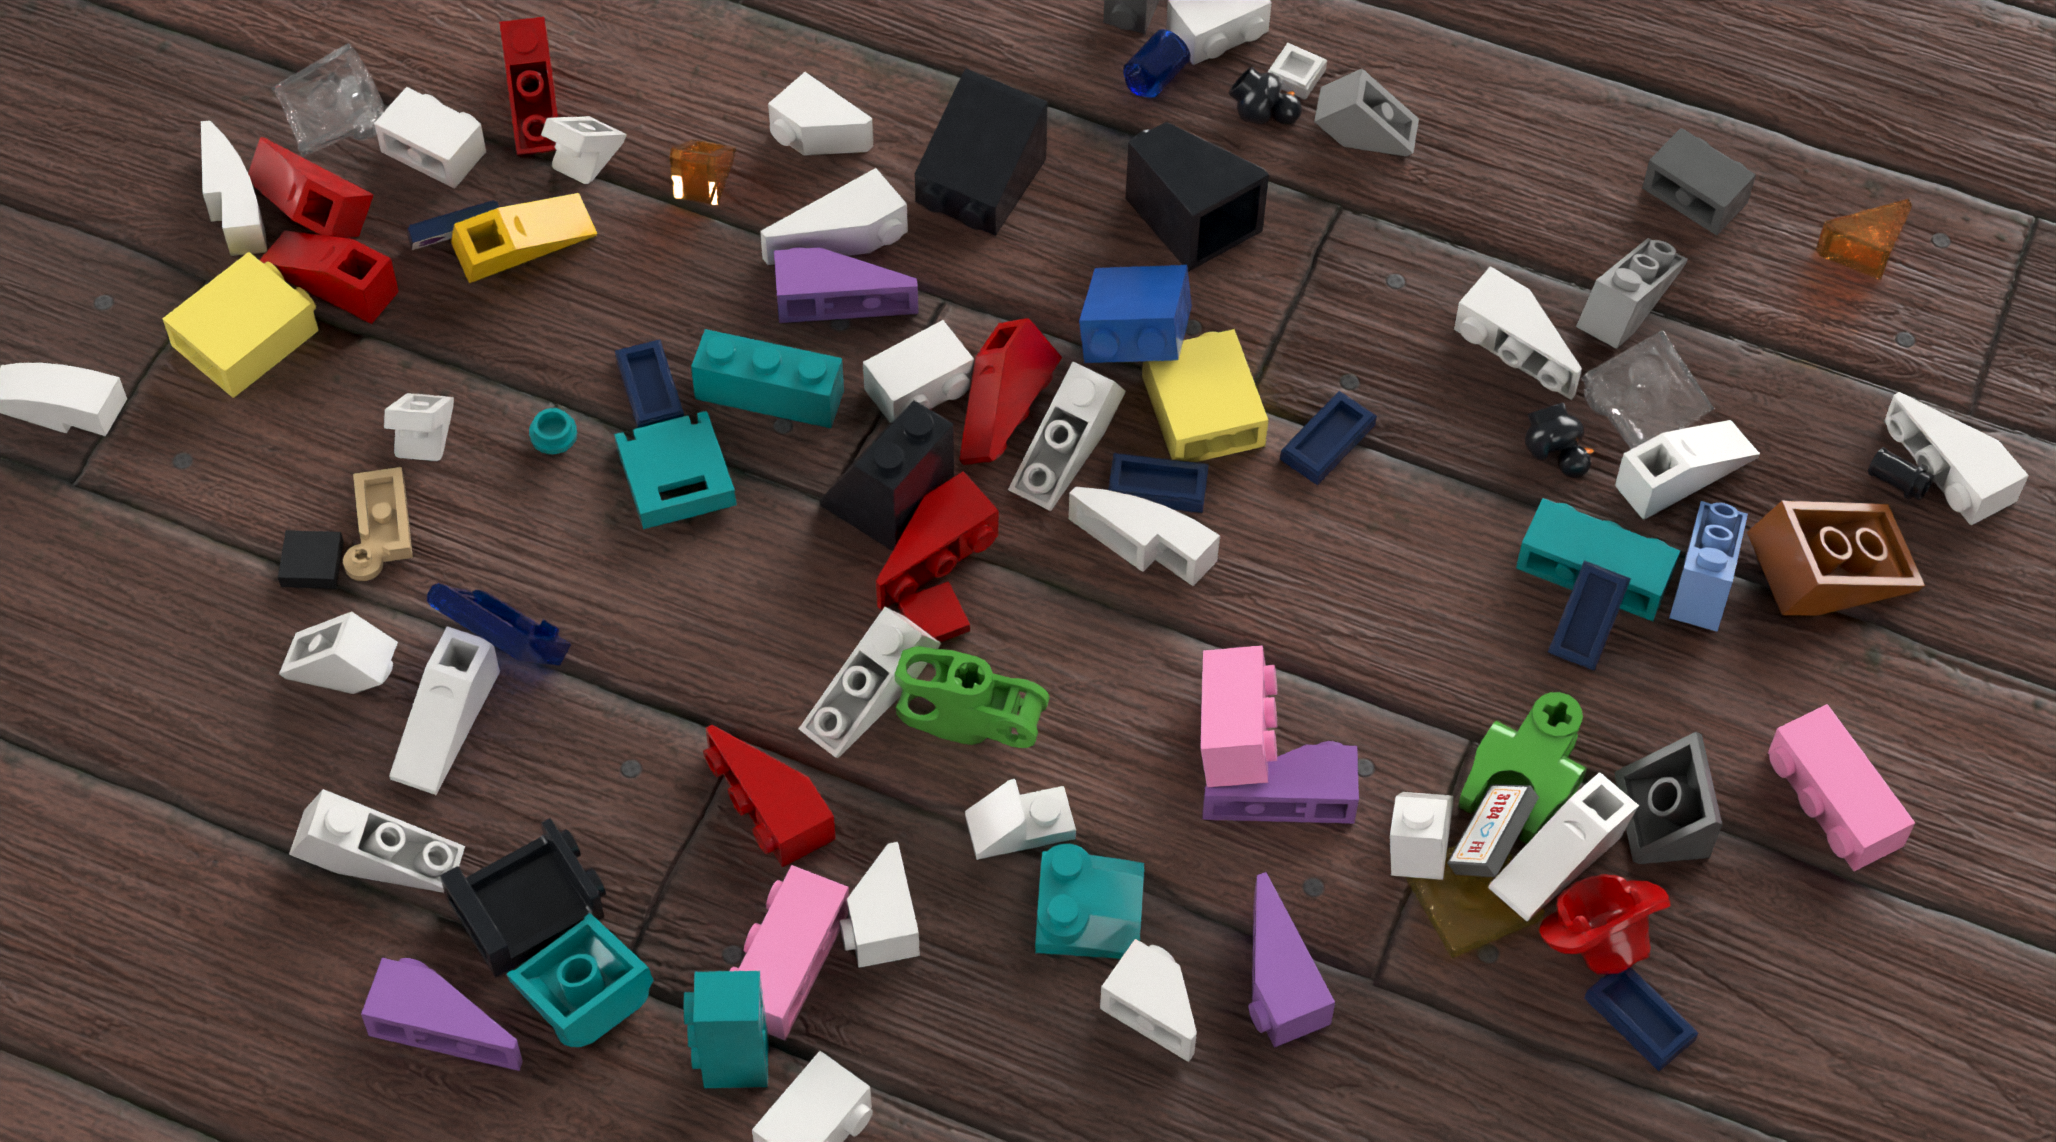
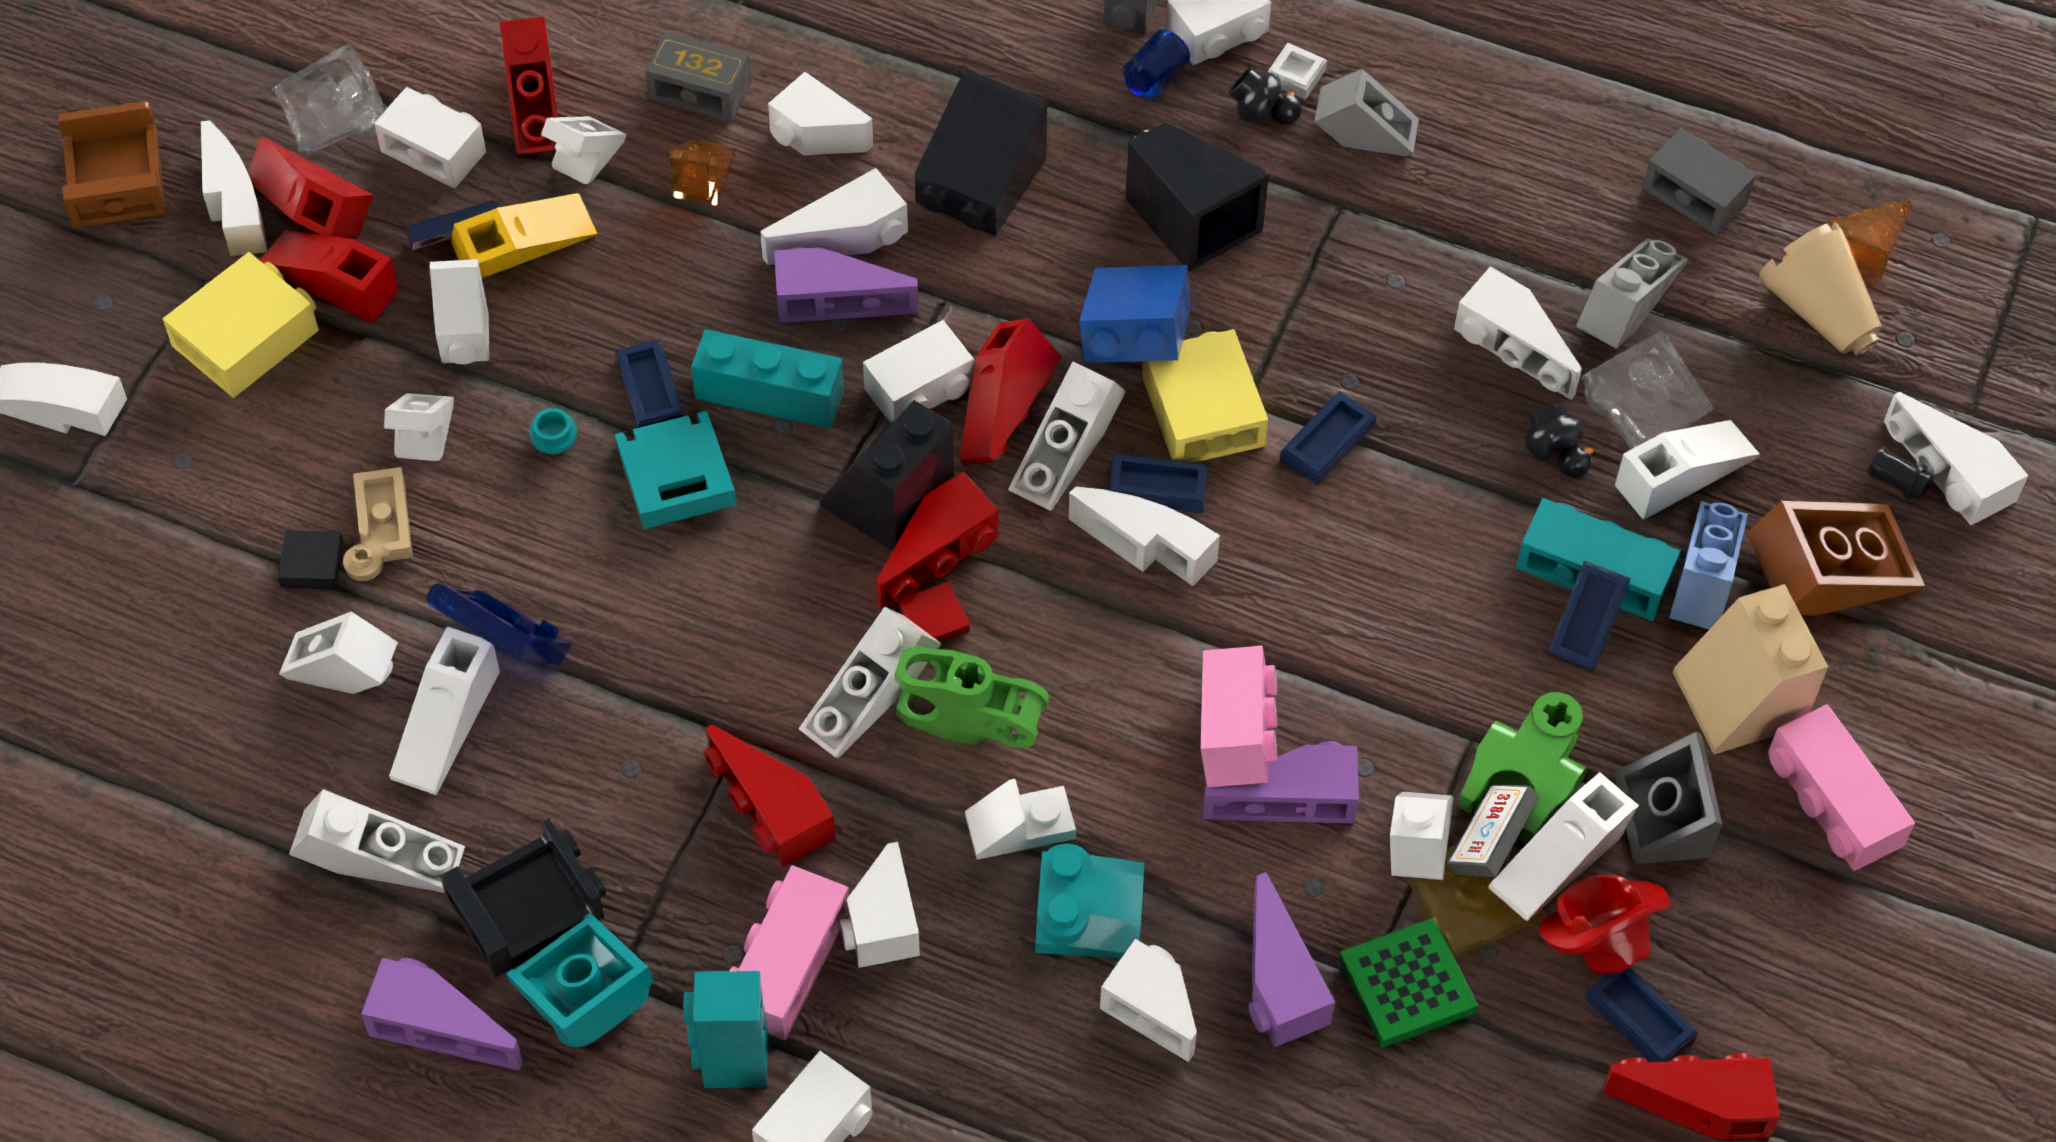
none -> dark orange panel [57,101,166,228]
none -> white slope [430,259,489,364]
none -> dark grey brick [645,31,751,123]
none -> green tile [1338,918,1479,1049]
none -> red slope [1603,1053,1780,1140]
none -> tan slope [1673,584,1828,754]
none -> tan cone [1759,222,1882,356]

